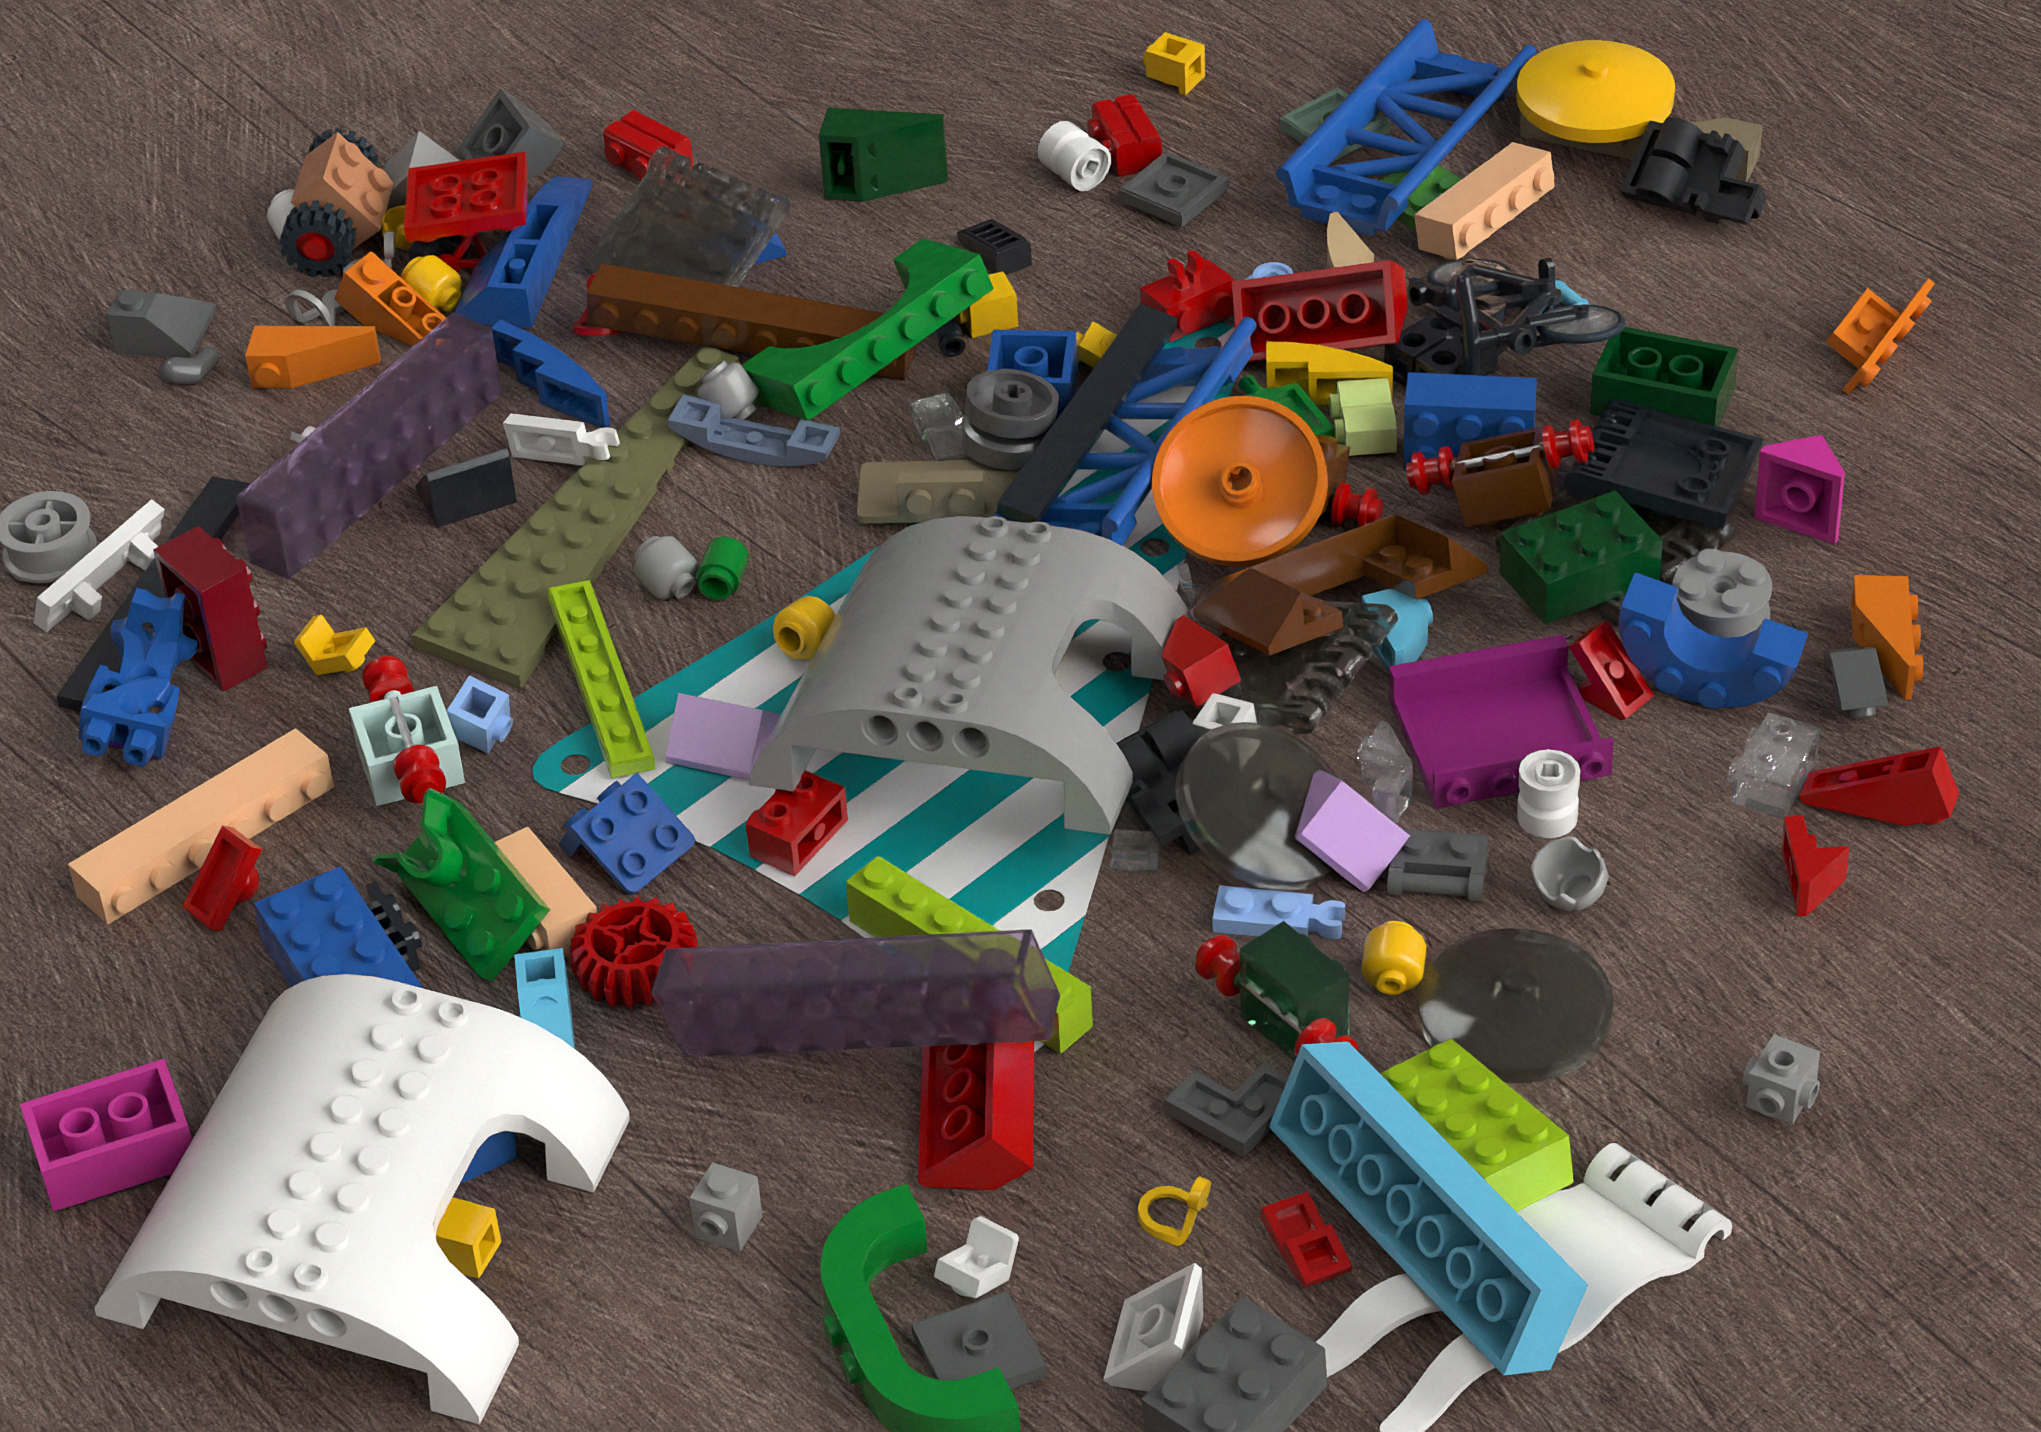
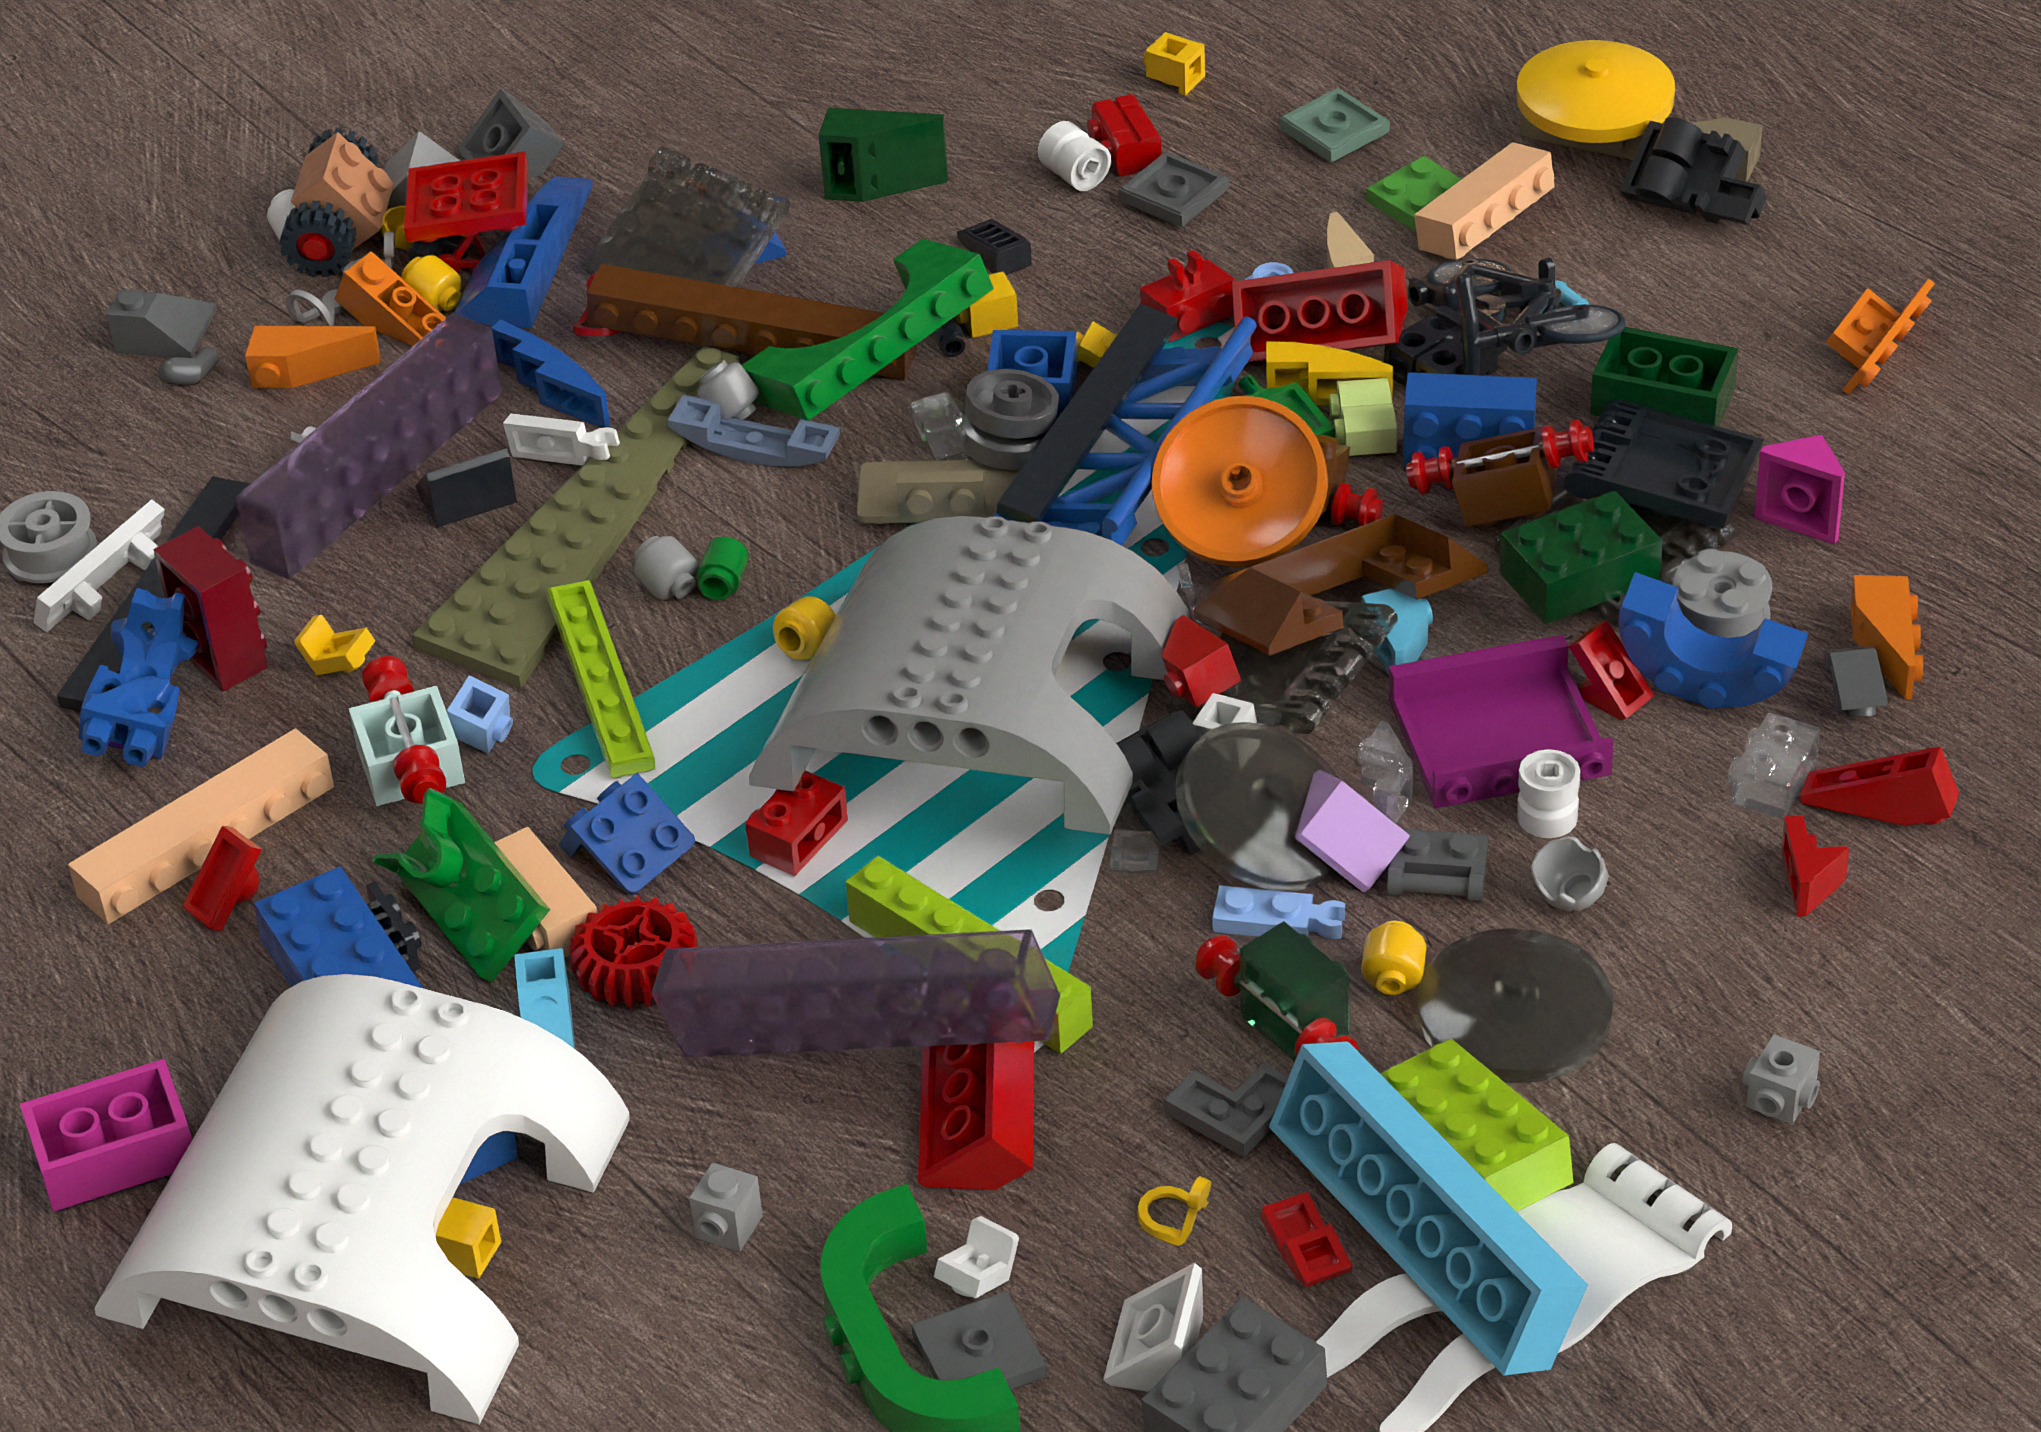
red brick [603,110,693,188] -> none
lavender slope [666,693,781,780] -> none
blue piece [1276,19,1537,236] -> none

